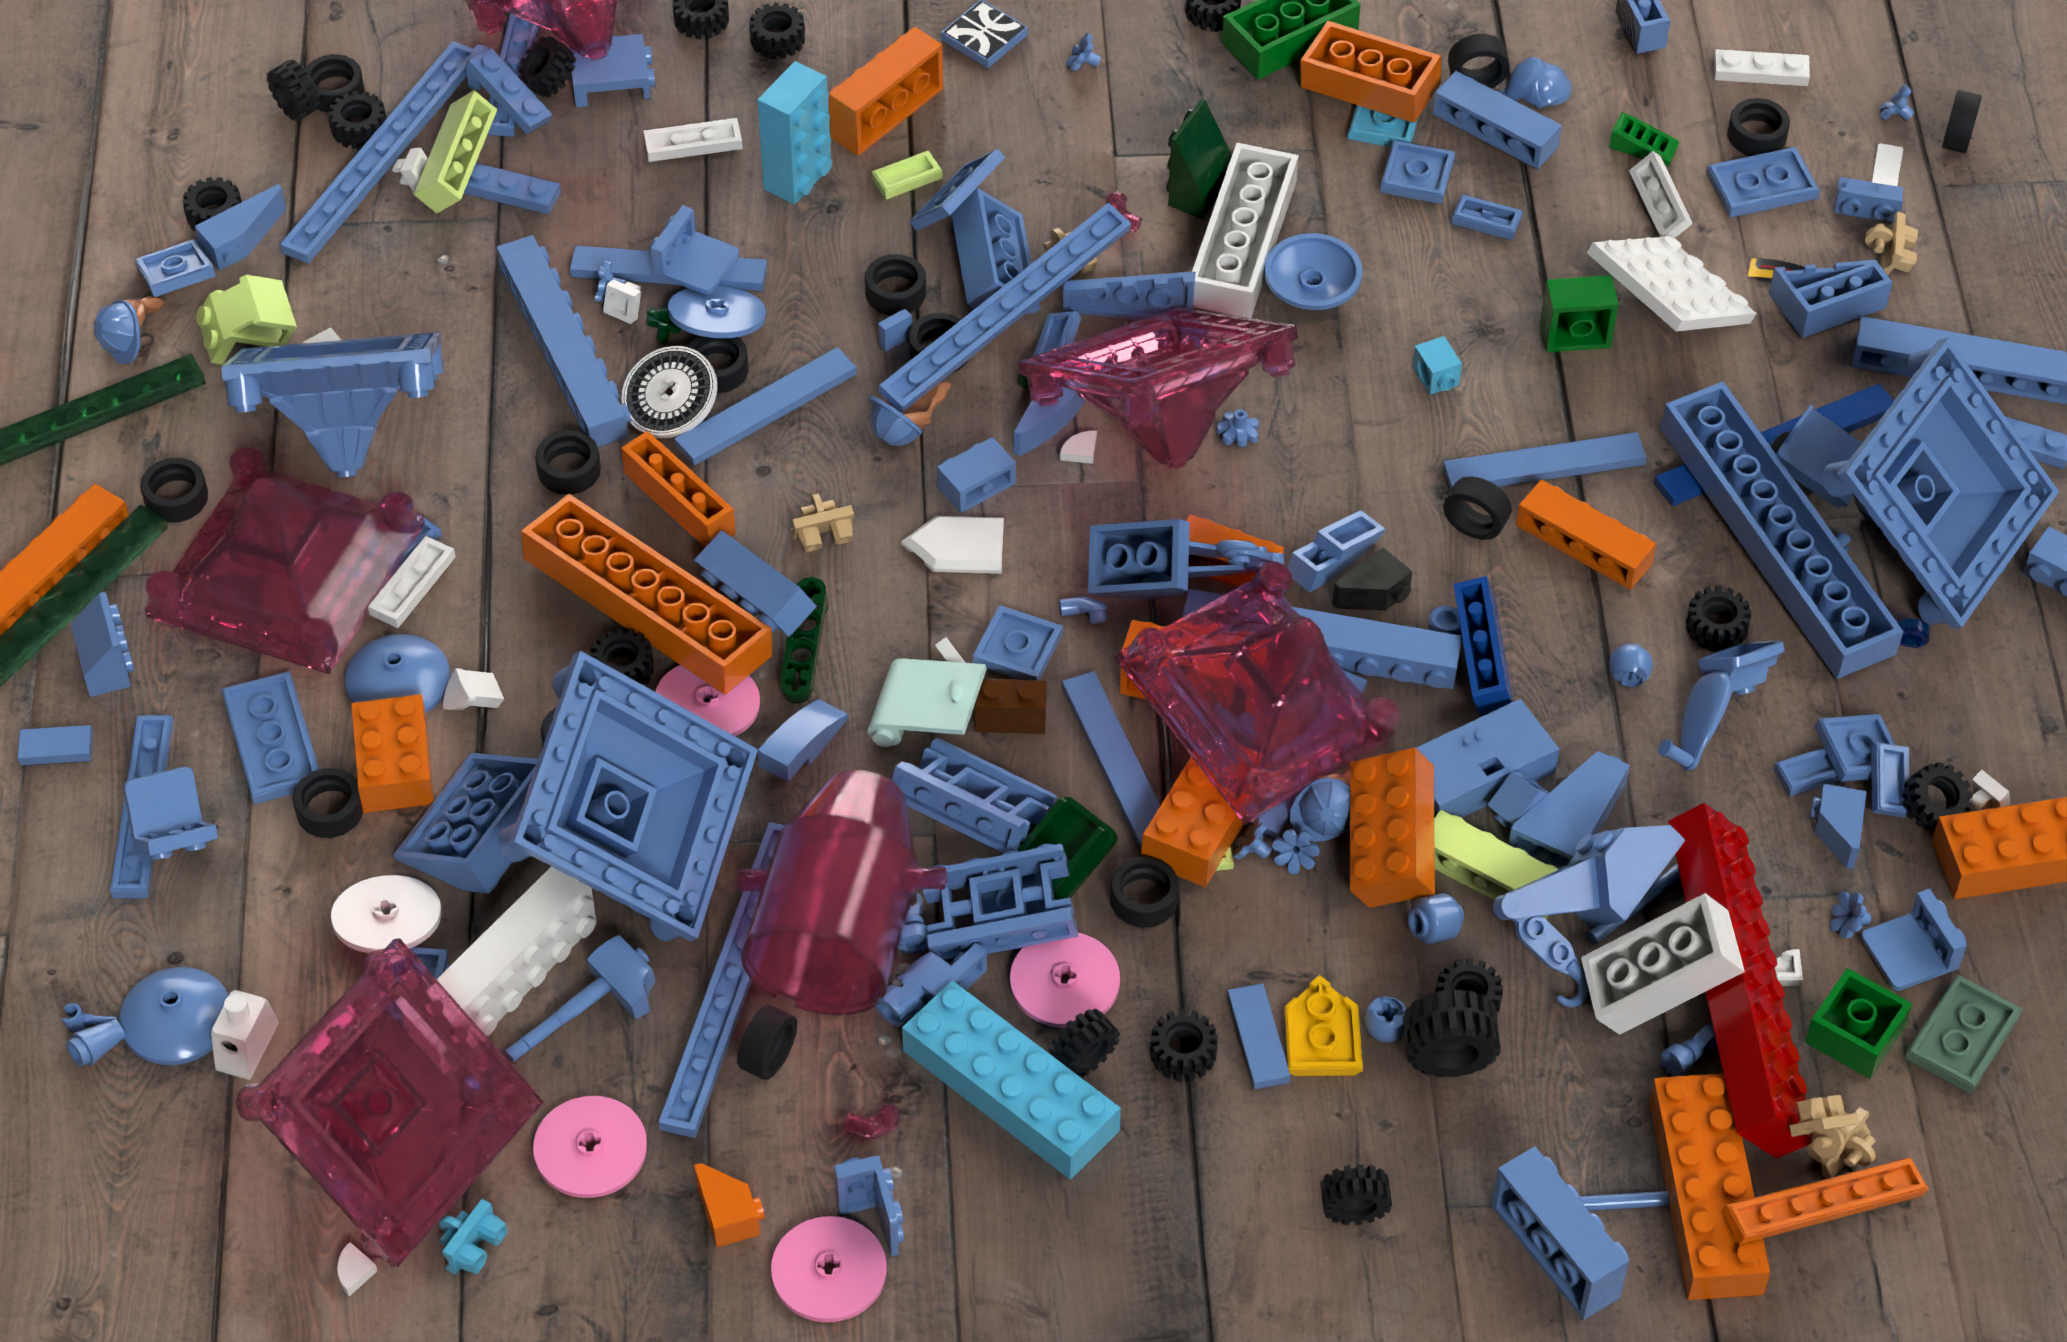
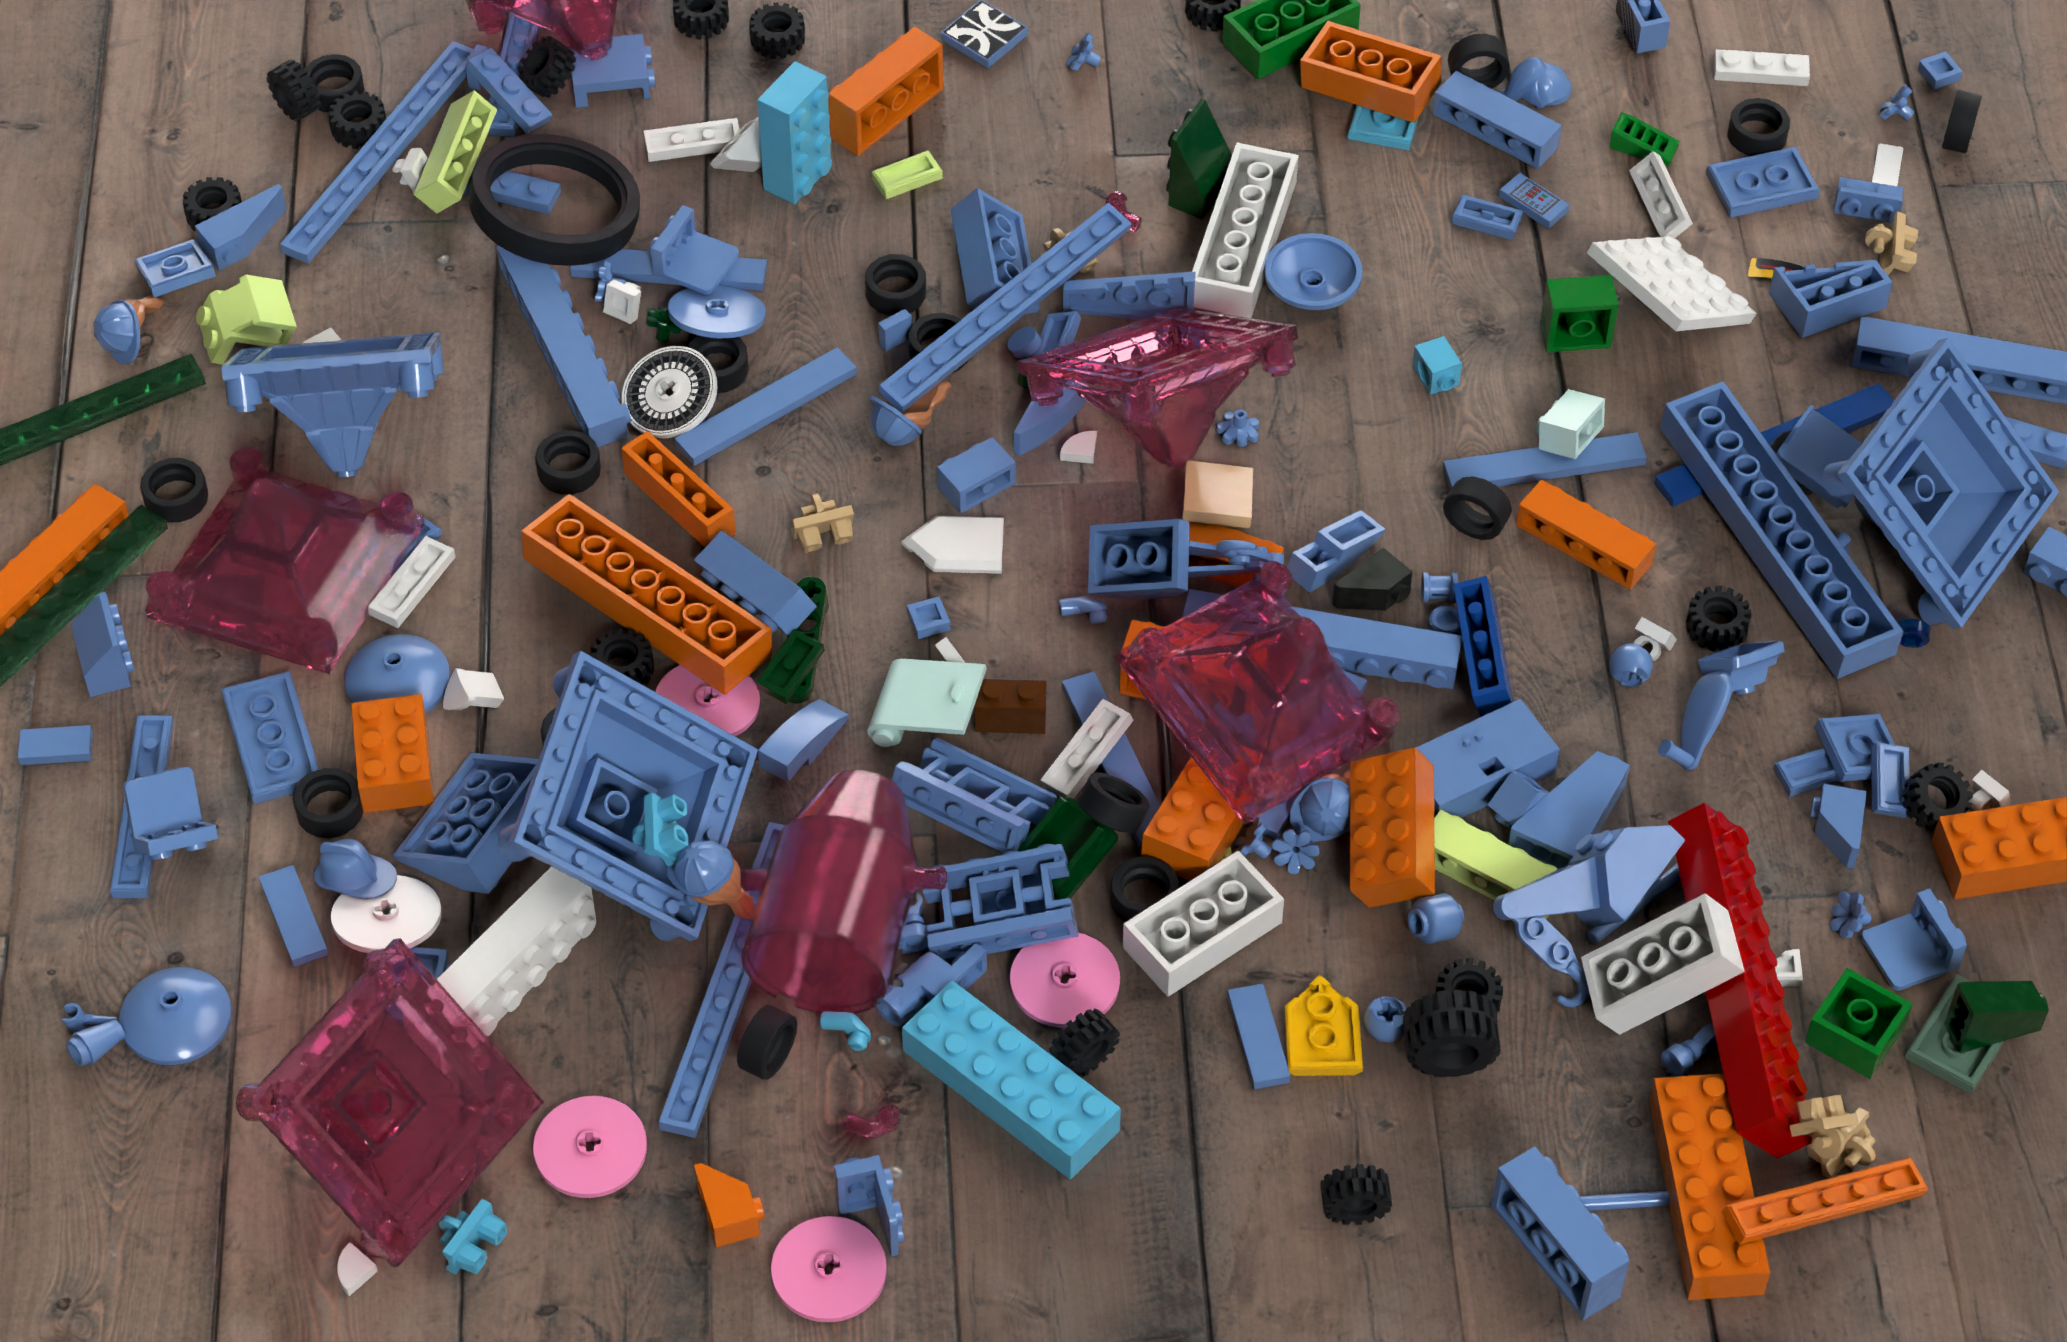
white torso [211,990,279,1080] -> none
medium blue piece [505,935,656,1062] -> none
medium blue tile [910,149,1006,231] -> none
medium blue plate [973,605,1063,680] -> none
black tyre [1150,1009,1218,1082] -> none
medium blue plate [1380,140,1455,204] -> none
none -> medium blue tile [259,865,328,967]
none -> medium blue piece [314,839,397,899]
none -> black tyre [469,134,640,266]
none -> medium azure hips [632,793,688,867]
none -> medium blue piece [667,841,759,919]
none -> white slope [710,116,762,172]
none -> dark green plate [756,629,825,704]
none -> medium azure arm [820,1011,871,1051]
none -> medium blue plate [907,596,951,639]
none -> medium blue tile [1007,327,1041,359]
none -> white plate [1041,699,1133,799]
none -> black tyre [1077,773,1150,833]
none -> white brick [1123,851,1284,997]
none -> tan tile [1182,460,1253,528]
none -> medium blue bush [1421,572,1458,603]
none -> medium blue tile [1499,173,1570,229]
none -> light aqua brick [1536,389,1605,459]
none -> white tile [1634,617,1677,661]
none -> medium blue plate [1918,51,1963,89]
none -> dark green slope [1944,981,2049,1054]

